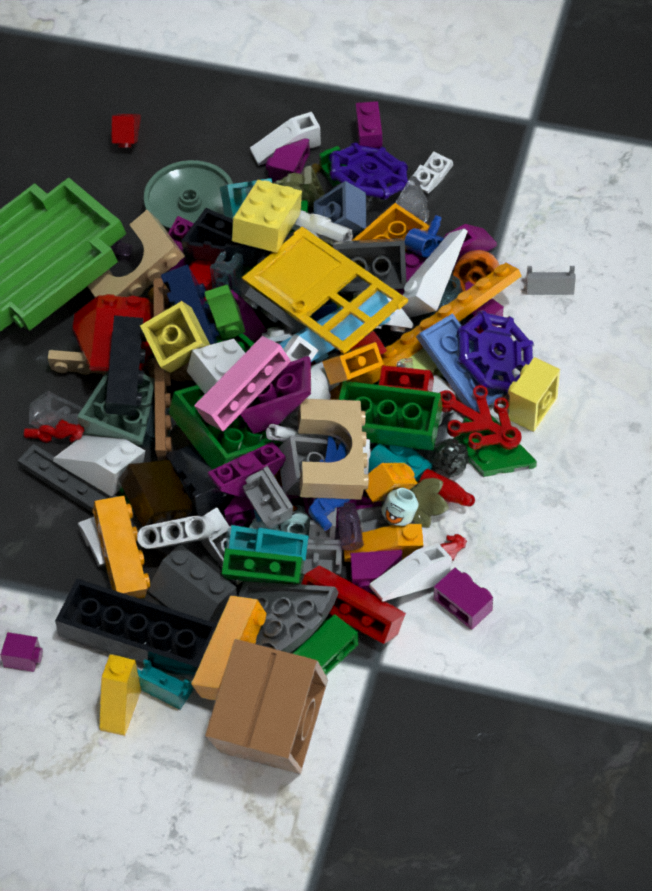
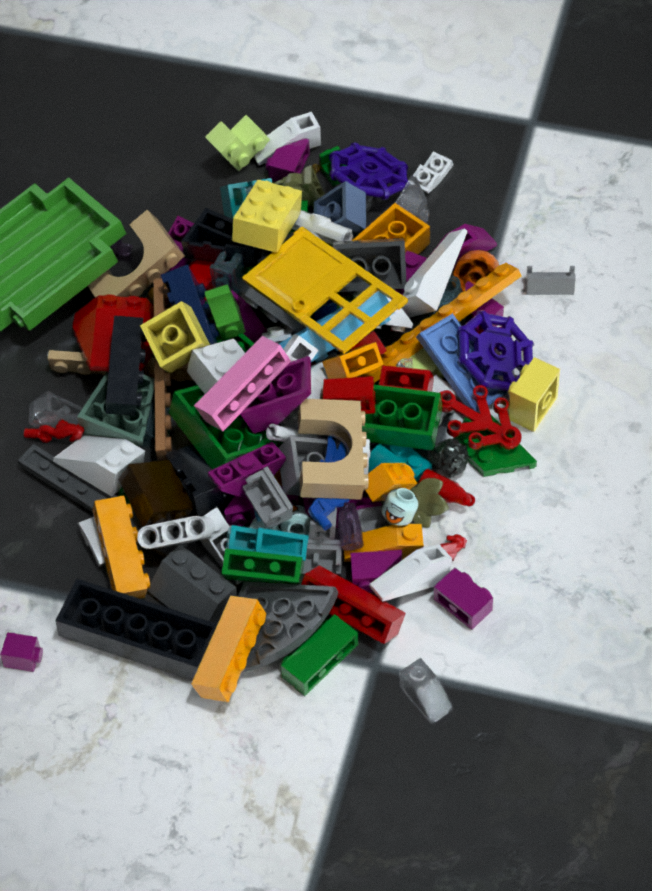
yellow slope [100,654,141,736] -> none
red slope [112,114,141,148] -> none
teal hinge [137,659,194,710] -> none
sand green dish [144,160,233,232] -> none
medium nougat piece [205,639,328,774] -> none
magenta brick [356,101,382,148] -> none
blue piece [405,215,445,258] -> none
none -> yellowish green brick [205,115,270,172]
none -> red hinge [323,376,376,414]
none -> clear slope [400,658,453,724]

